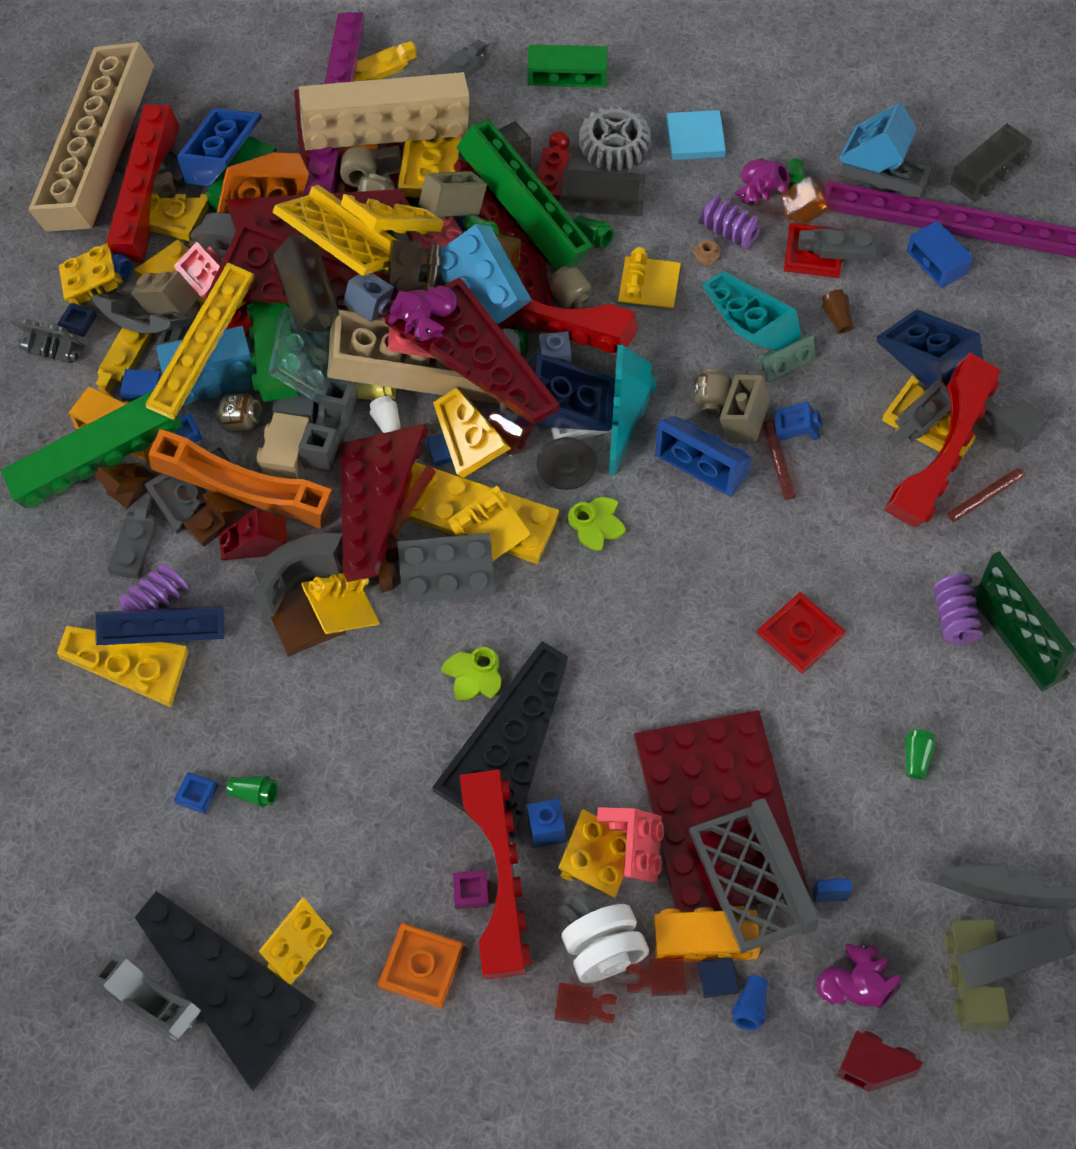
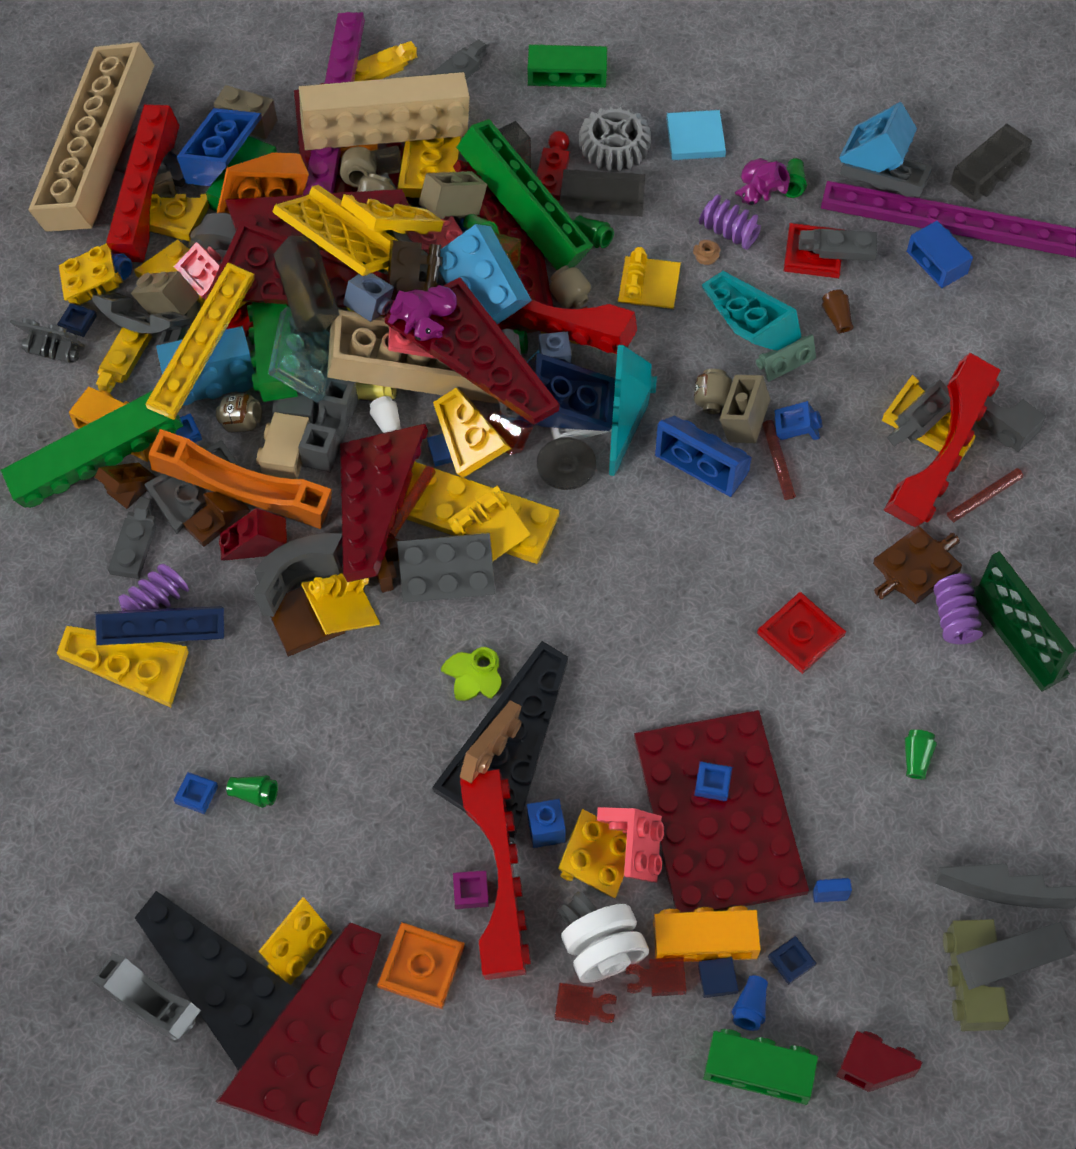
blue brick [120,369,161,403] -> none
lime plate [568,497,626,551] -> none
dark grey fence [689,798,820,954] -> none
clear orange brick [781,177,830,225] -> none
magenta animal [816,943,902,1009] -> none
dark blue slope [876,309,984,387] -> none
none -> dark tan brick [213,85,277,139]
none -> dark red wing [215,922,381,1136]
none -> medium nougat plate [460,701,522,783]
none -> blue tile [694,762,732,801]
none -> green brick [703,1029,818,1105]
none -> dark blue tile [768,936,817,985]
none -> reddish brown plate [873,526,962,605]

